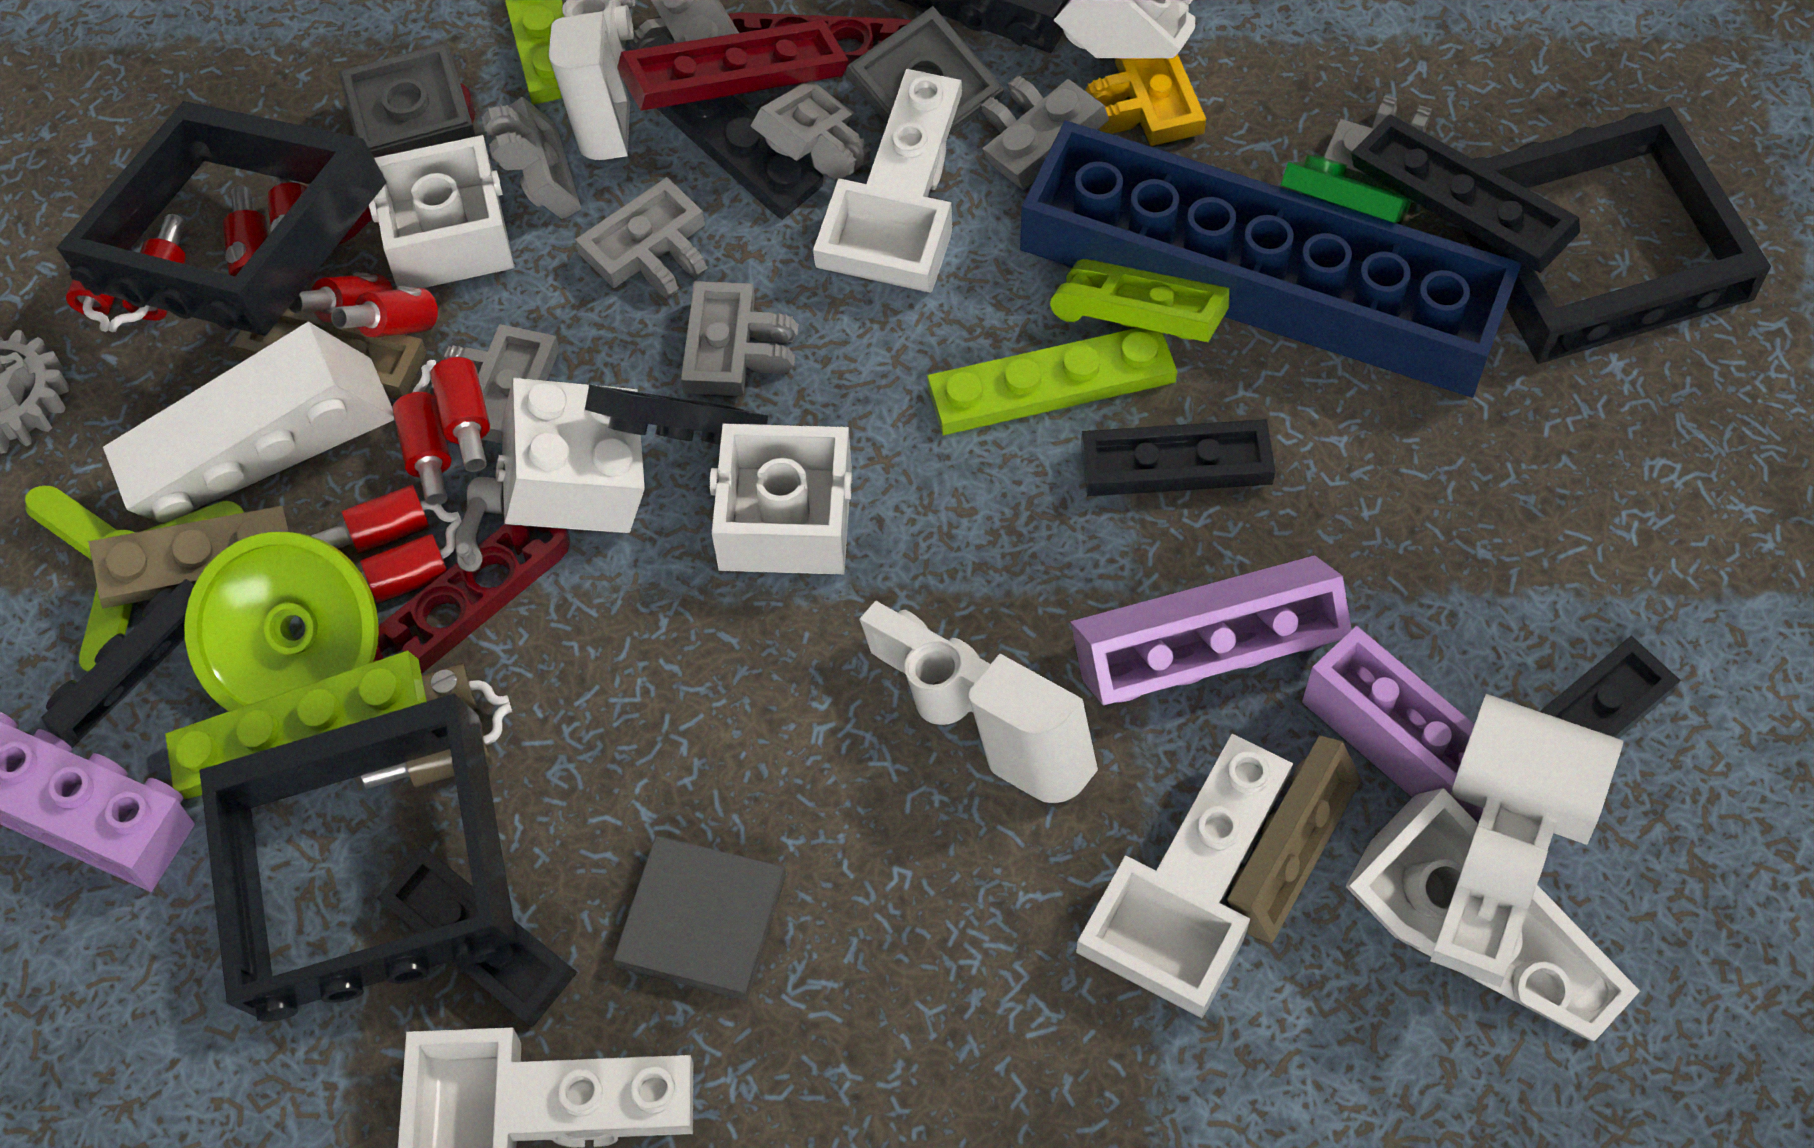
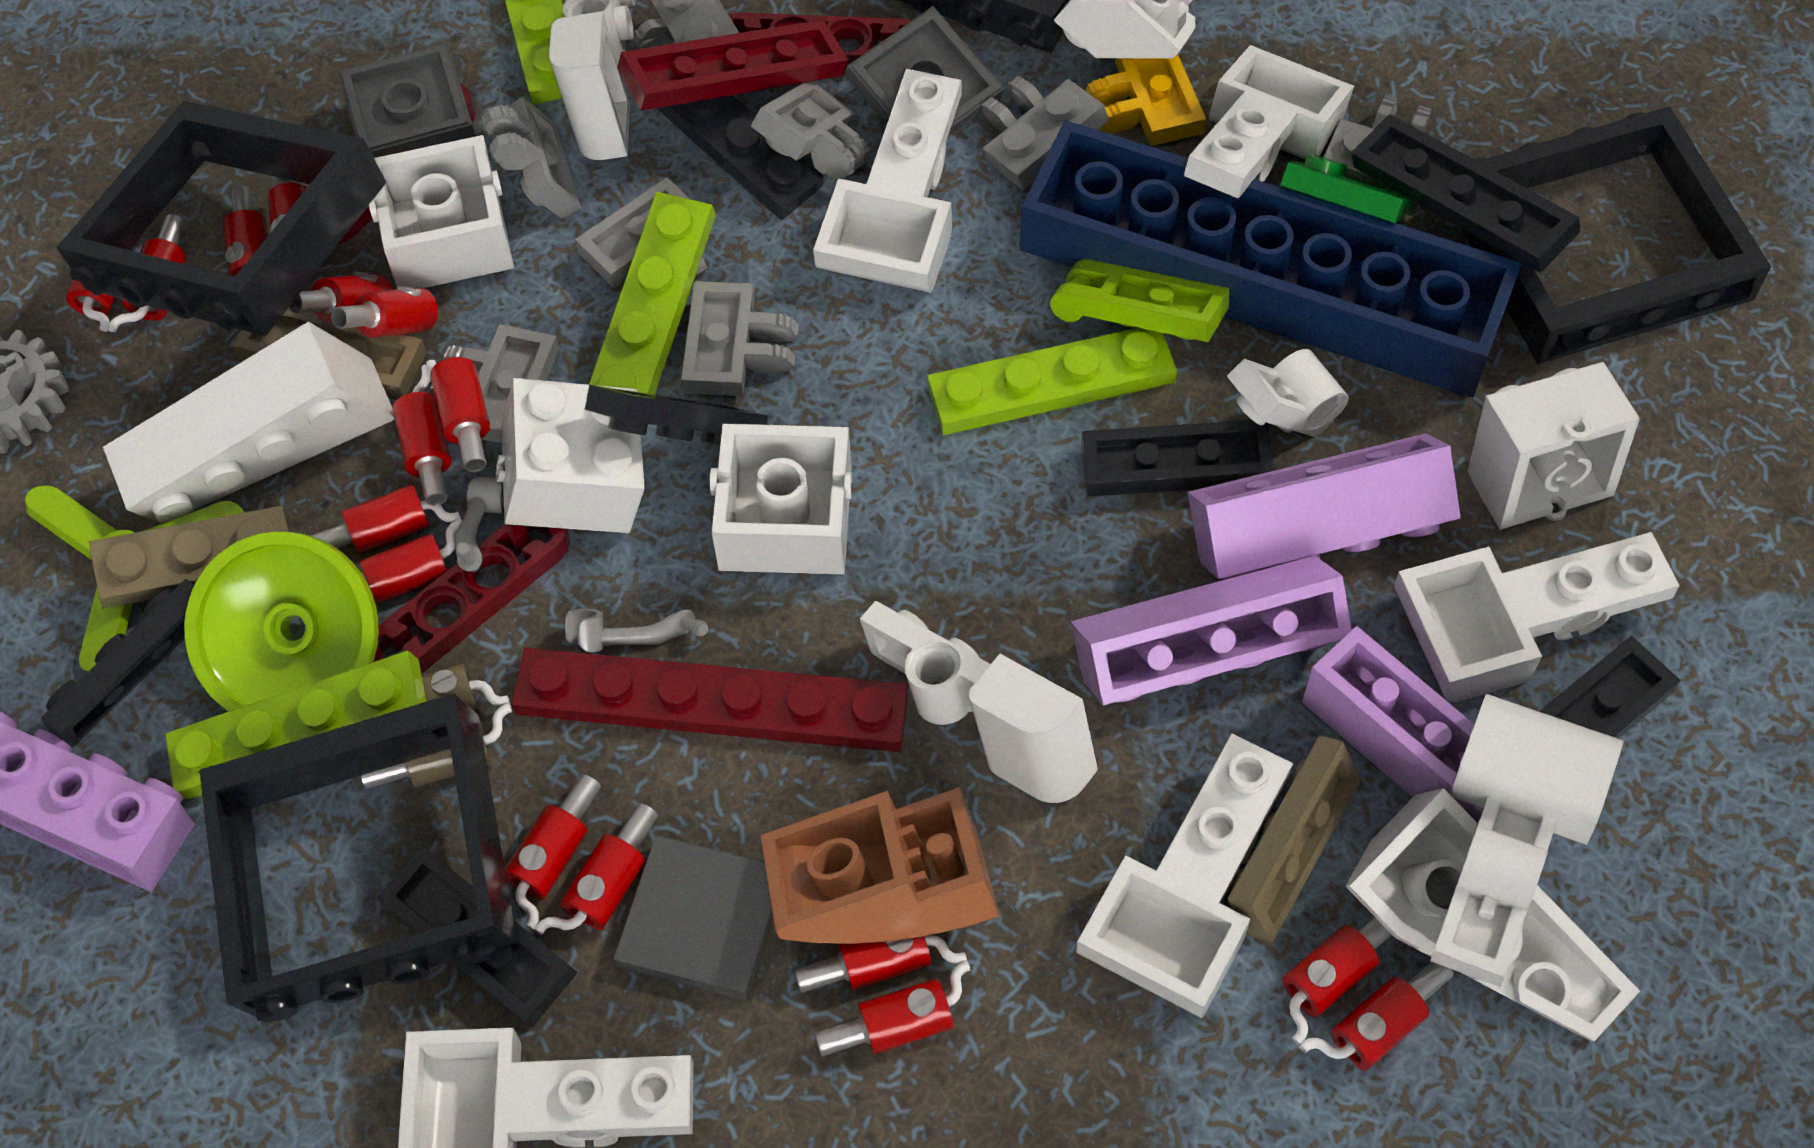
none -> red piece [505,774,658,935]
none -> dark red plate [512,647,909,752]
none -> light grey piece [565,609,708,653]
none -> lime plate [589,192,716,394]
none -> nougat slope [760,787,1000,944]
none -> red piece [794,935,970,1056]
none -> white plate [1184,45,1354,198]
none -> lavender brick [1188,433,1461,580]
none -> white plate [1227,349,1349,437]
none -> red piece [1282,917,1454,1071]
none -> white plate [1394,532,1680,702]
none -> white brick [1468,362,1640,530]

